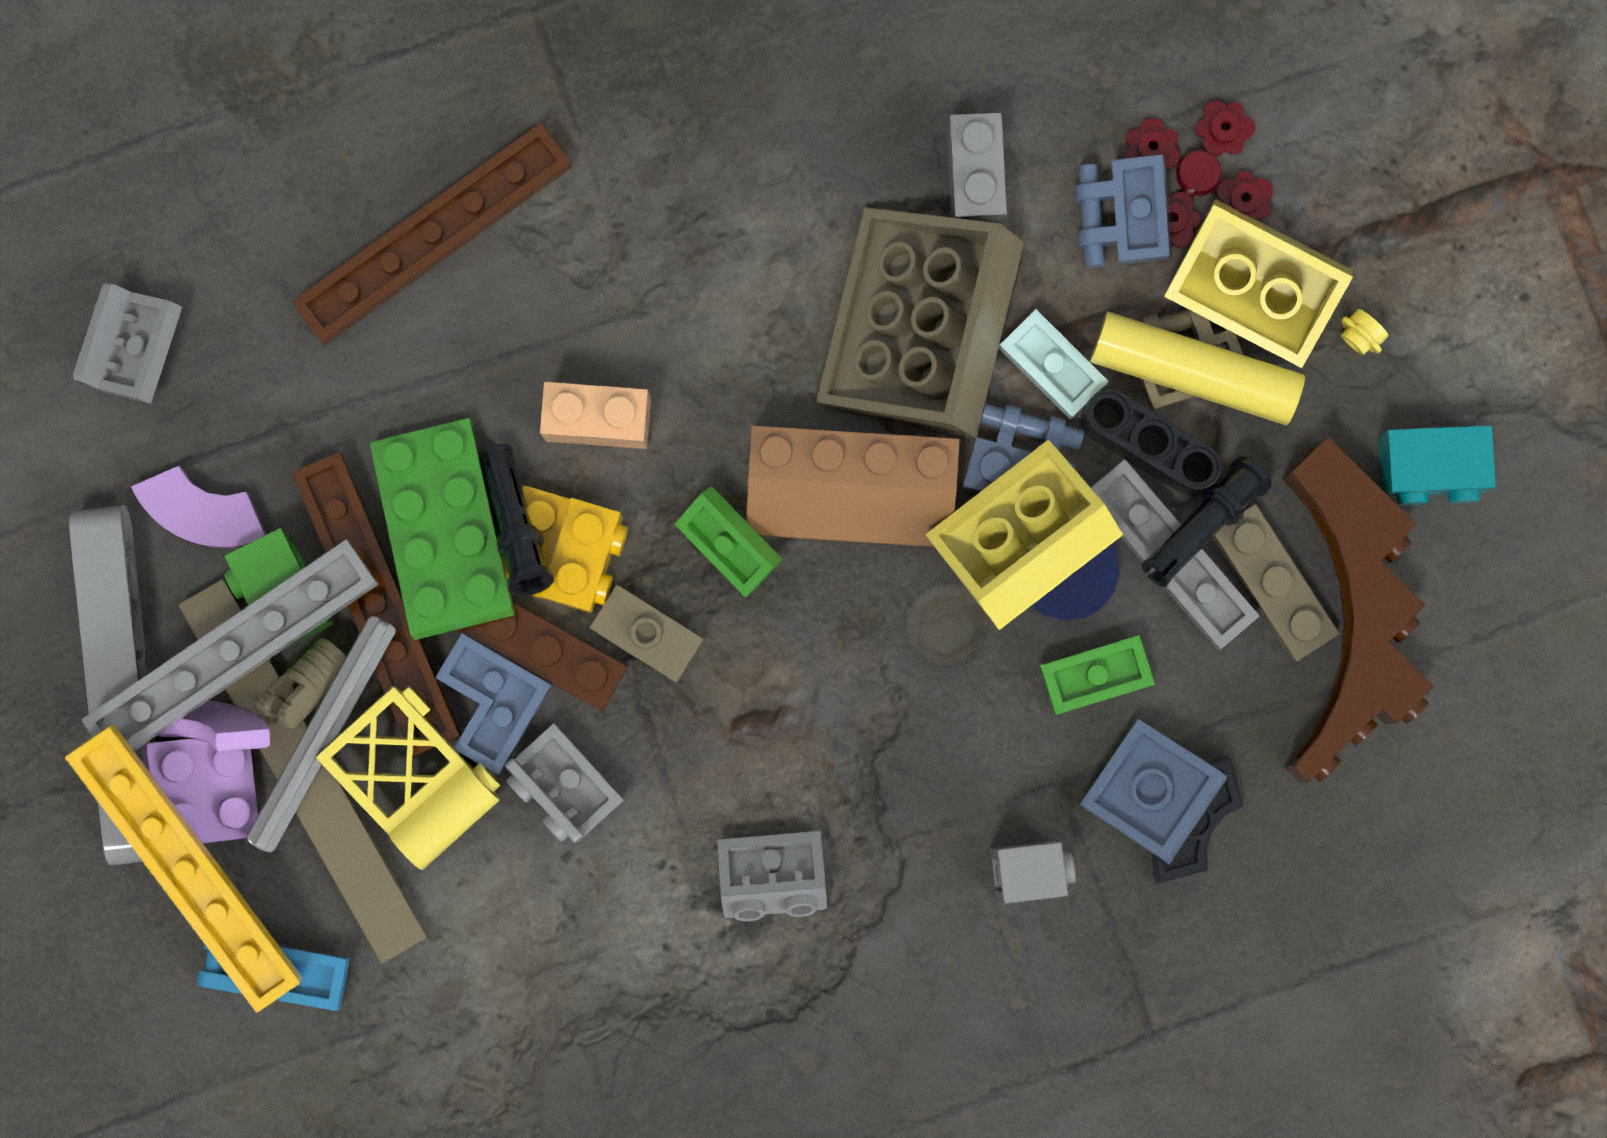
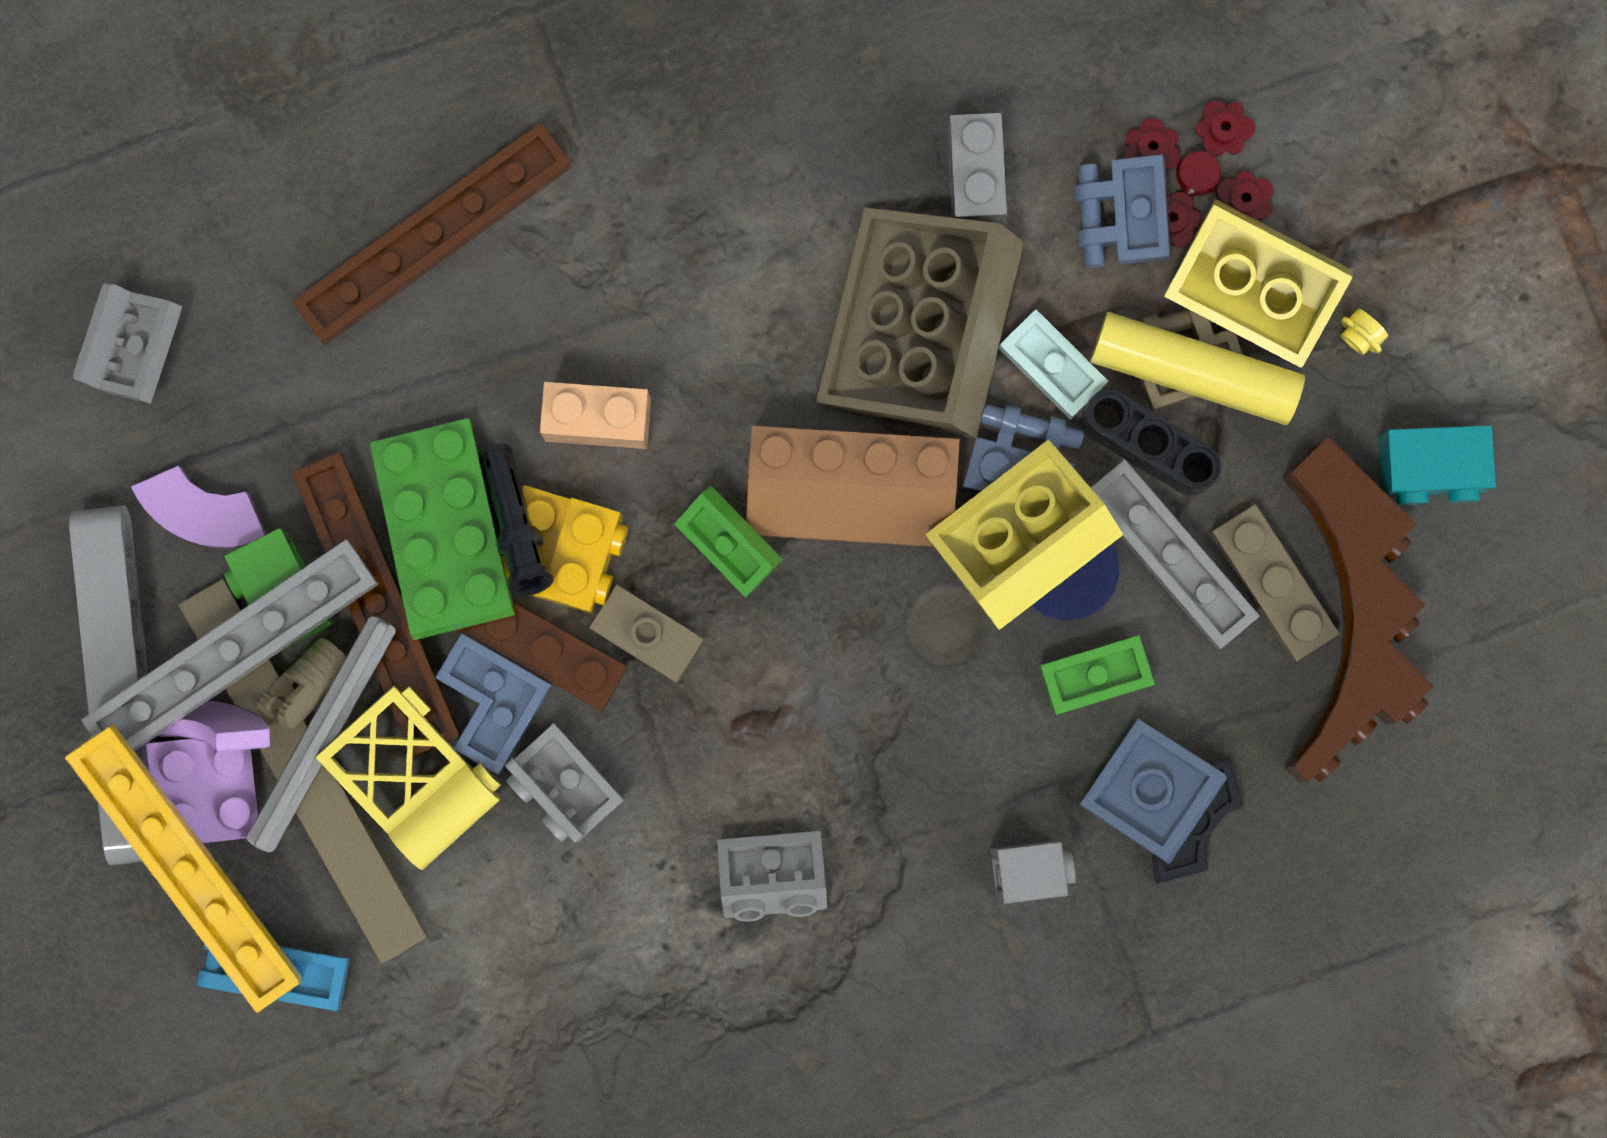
black pin [1141,456,1272,587] -> none

